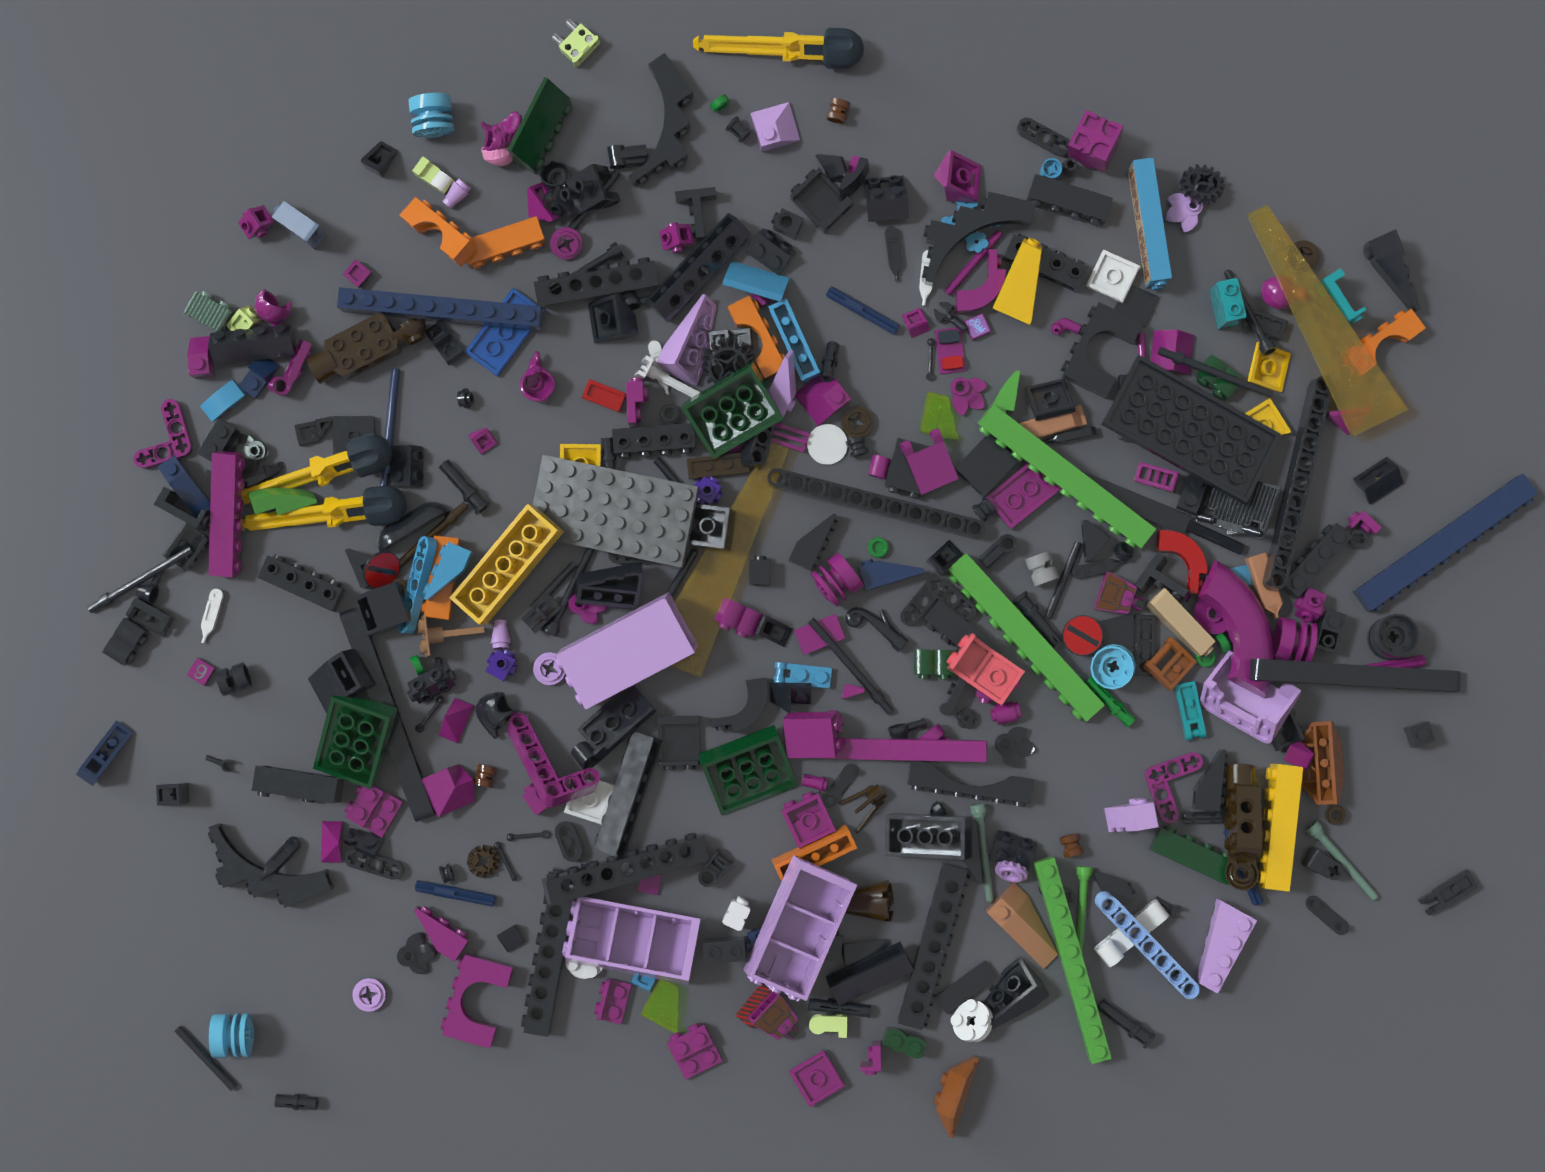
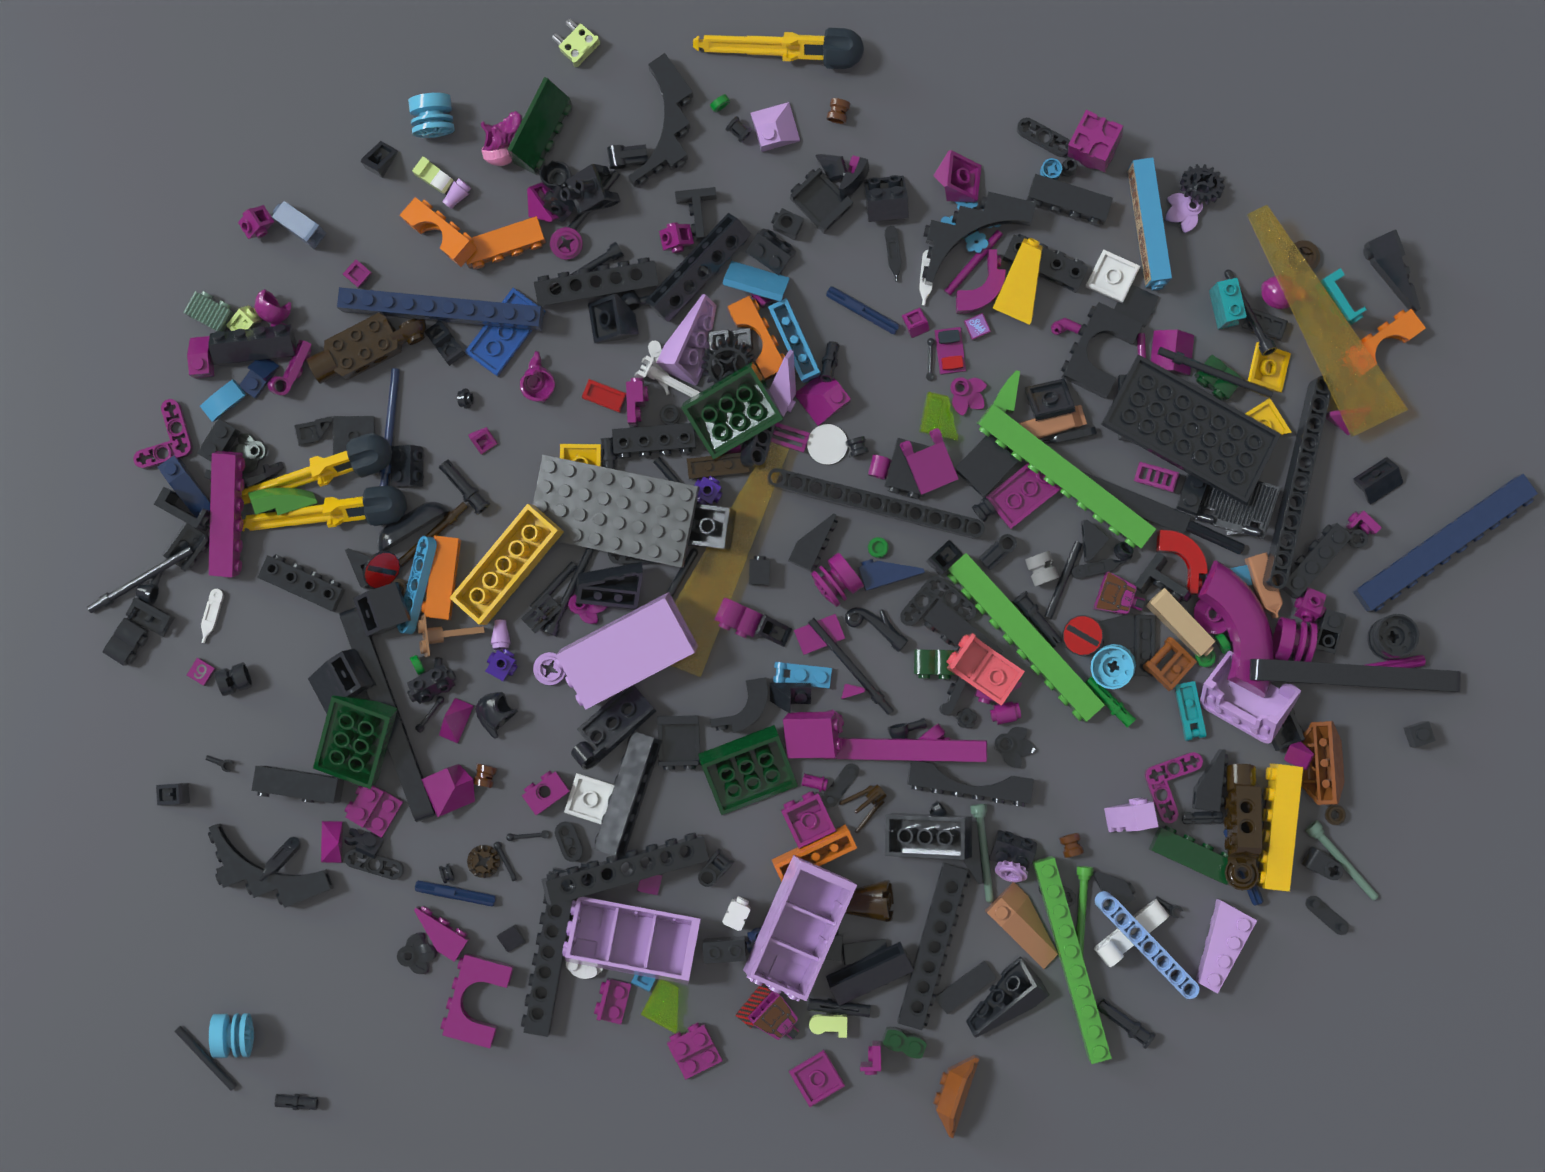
dark blue slope [76,721,133,786] -> none
lavender gear [352,978,386,1012] -> none
dark azure slope [423,542,473,601] -> none
magenta beam [507,713,600,807] -> none
dark brown gear [841,406,873,438] -> none
black bar [934,302,968,332] -> none
white plate [951,999,993,1042] -> none
black hinge [1418,869,1478,915] -> none

